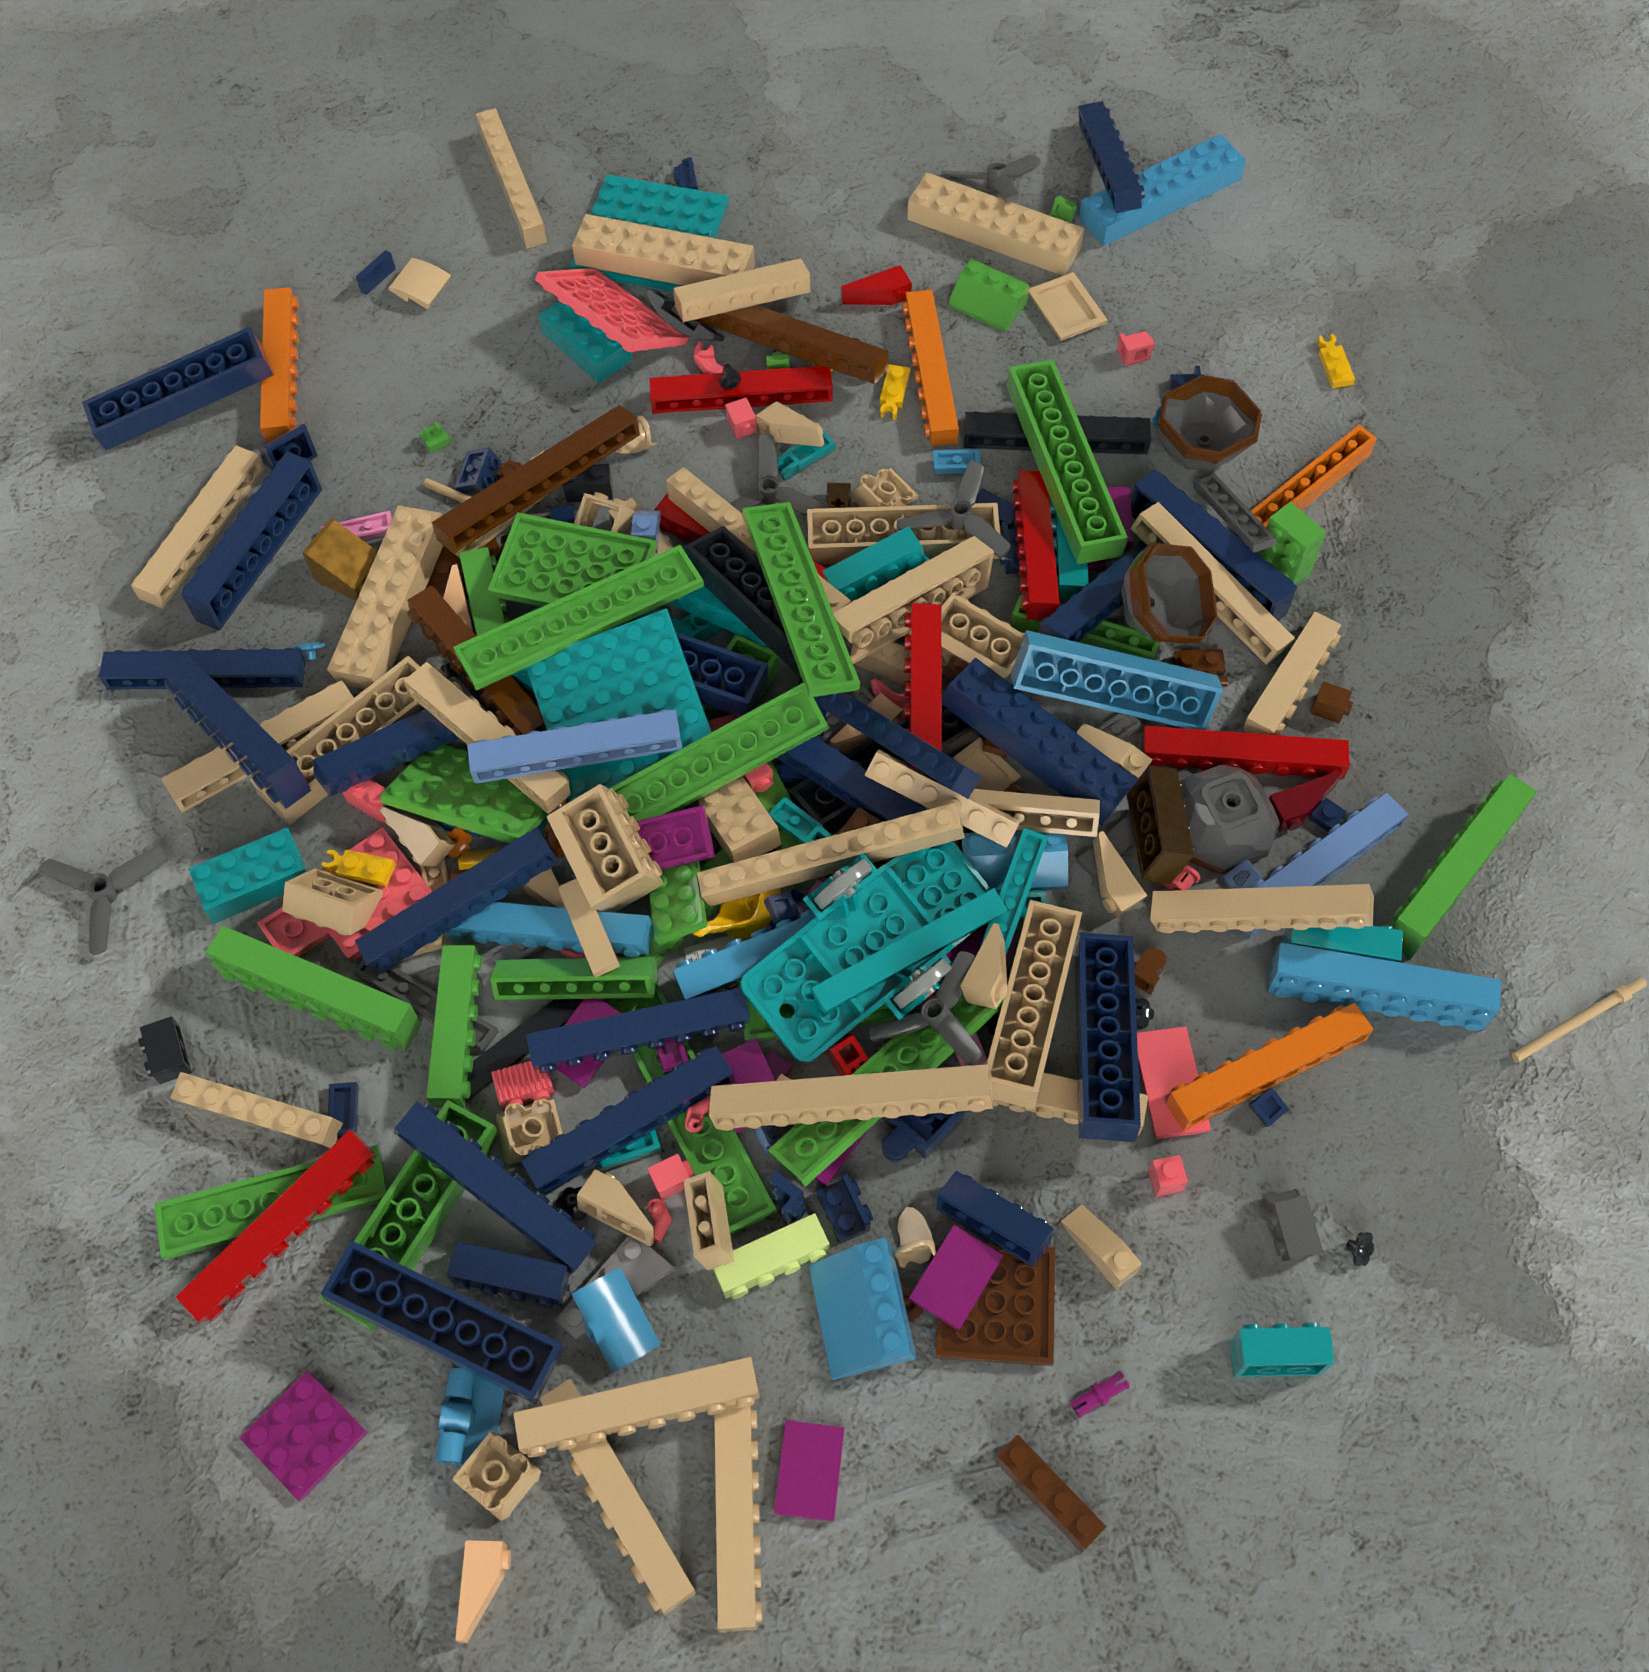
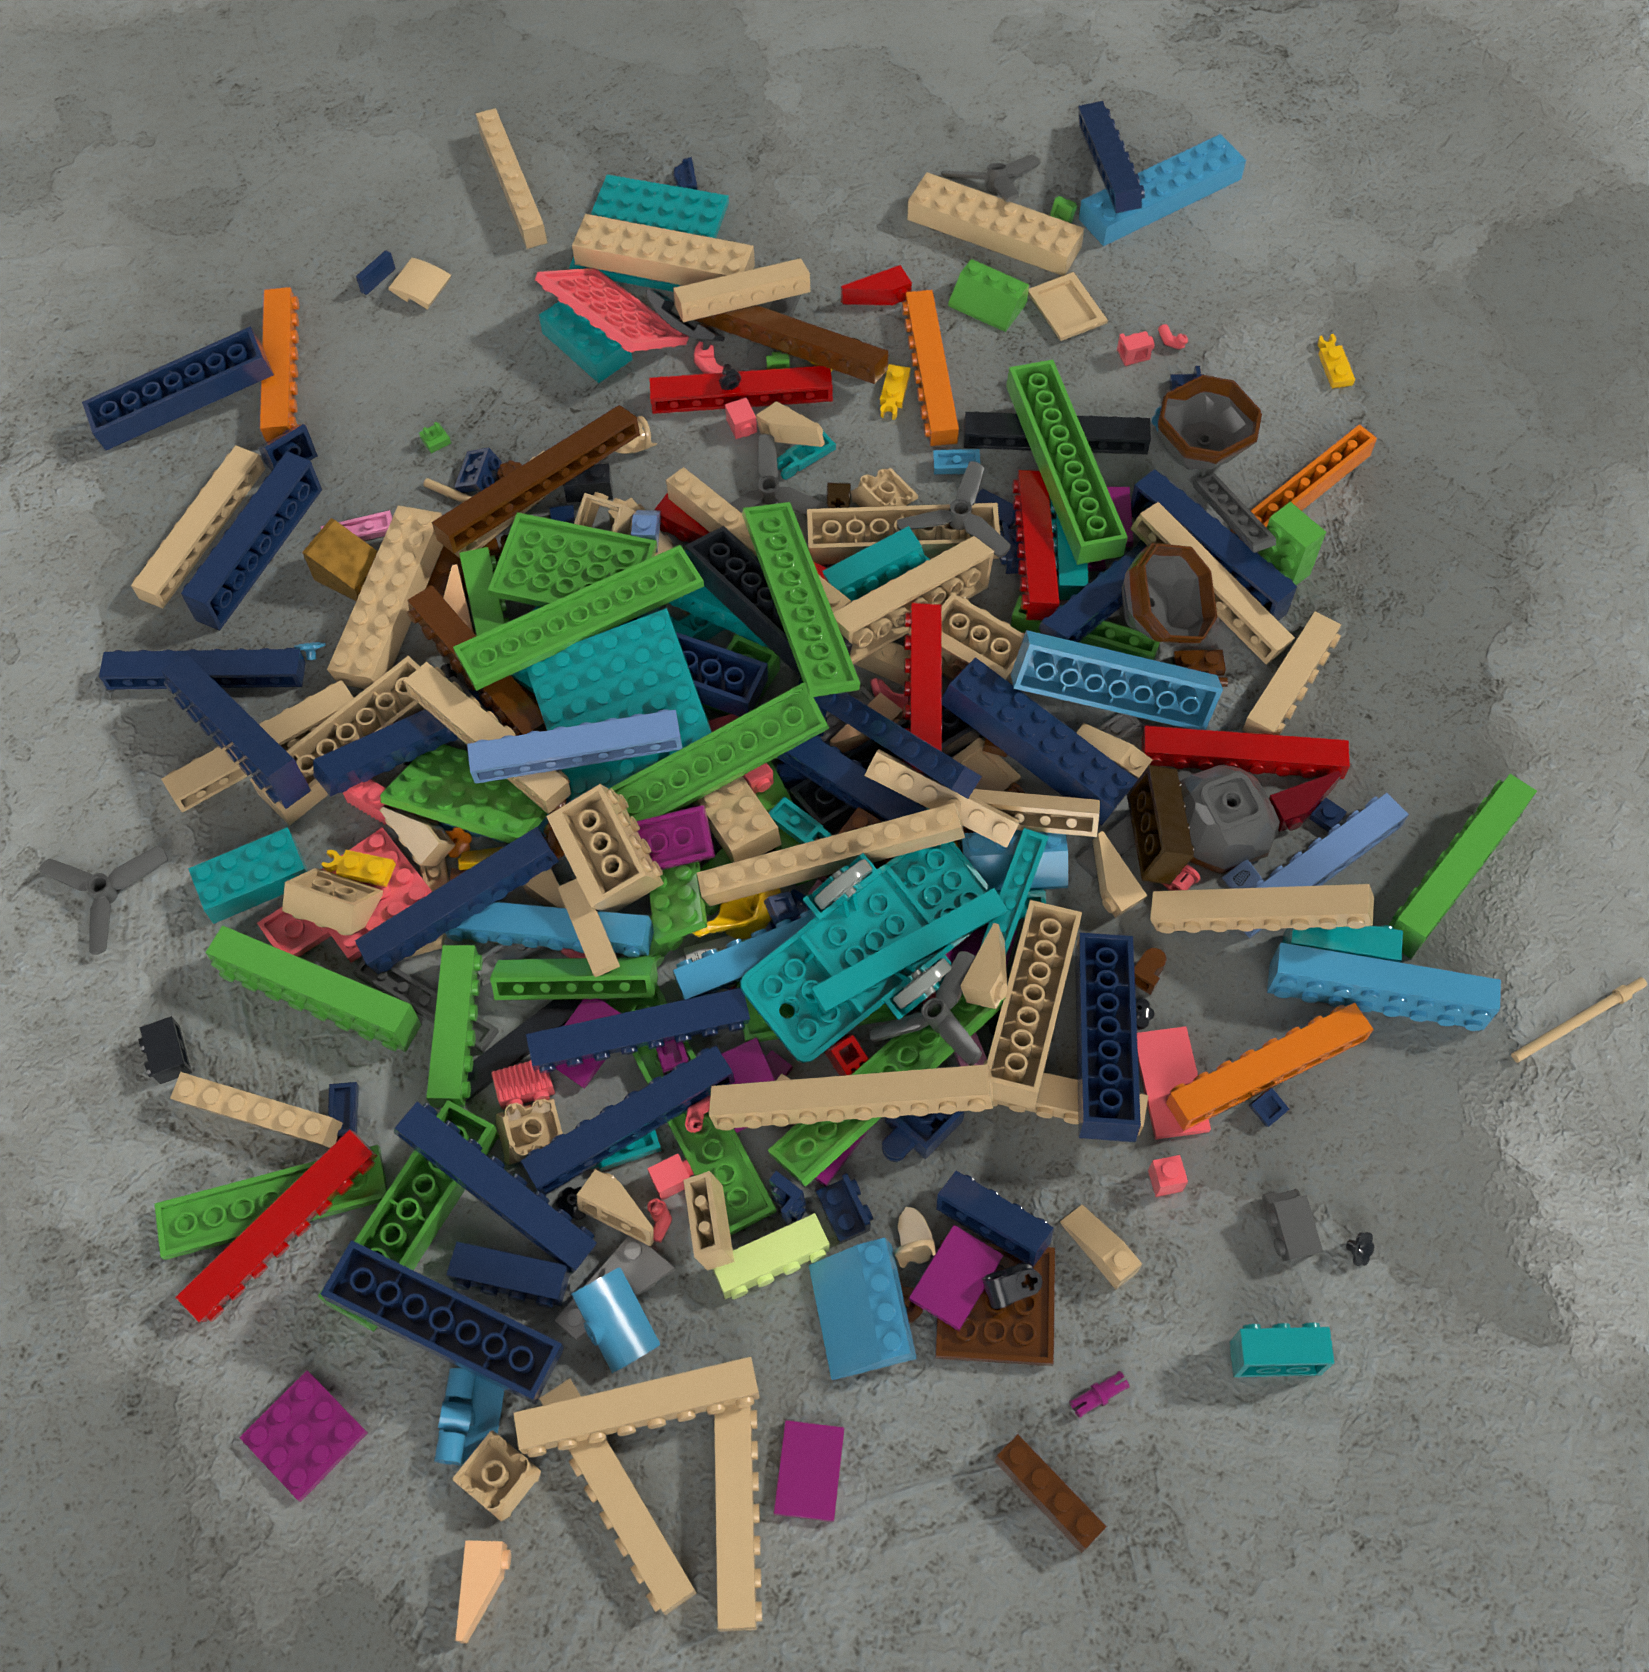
medium blue slope [754,1125,781,1155] -> none
reddish brown brick [1311,681,1353,724] -> none
none -> black piece [982,1263,1043,1309]
none -> coral arm [1158,324,1188,350]

